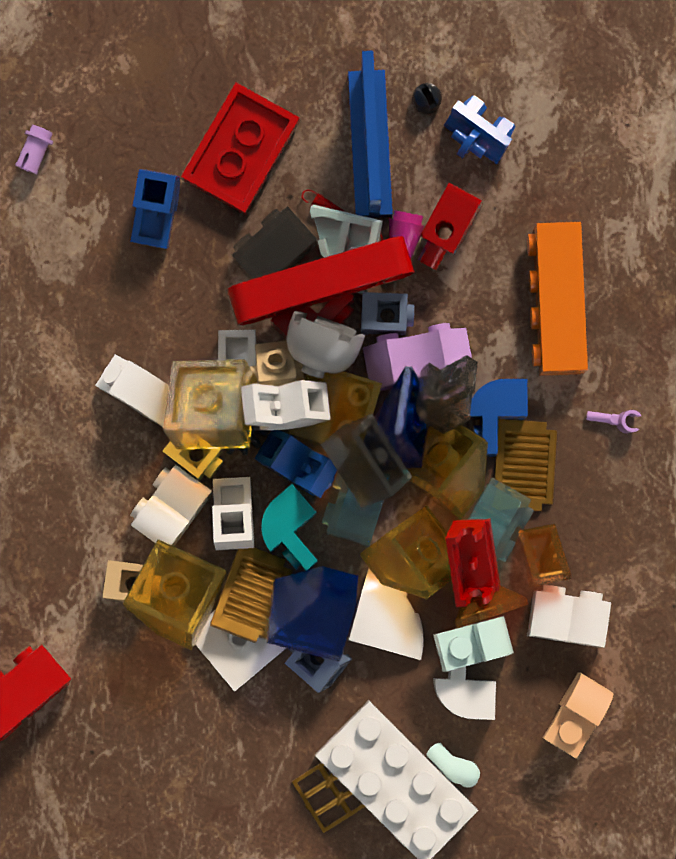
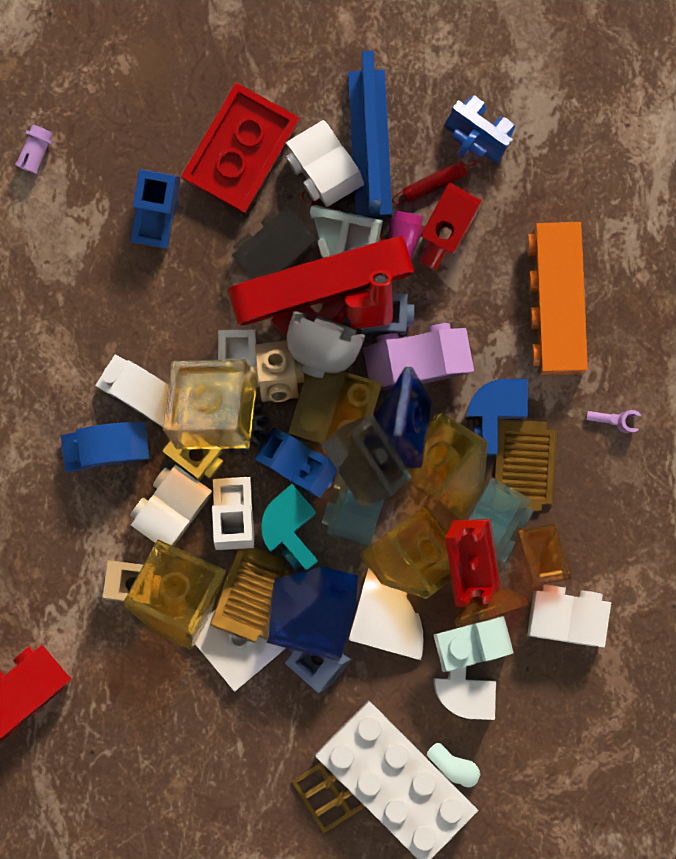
white brick [241,380,331,430] -> none
black hinge [412,83,442,114] -> none
clear smoke brick [416,355,478,434] -> none
light nougat brick [542,672,614,759] -> none
none -> blue brick [61,422,150,472]
none -> white brick [285,120,365,207]
none -> red piece [344,270,393,329]
none -> red piece [392,160,478,204]

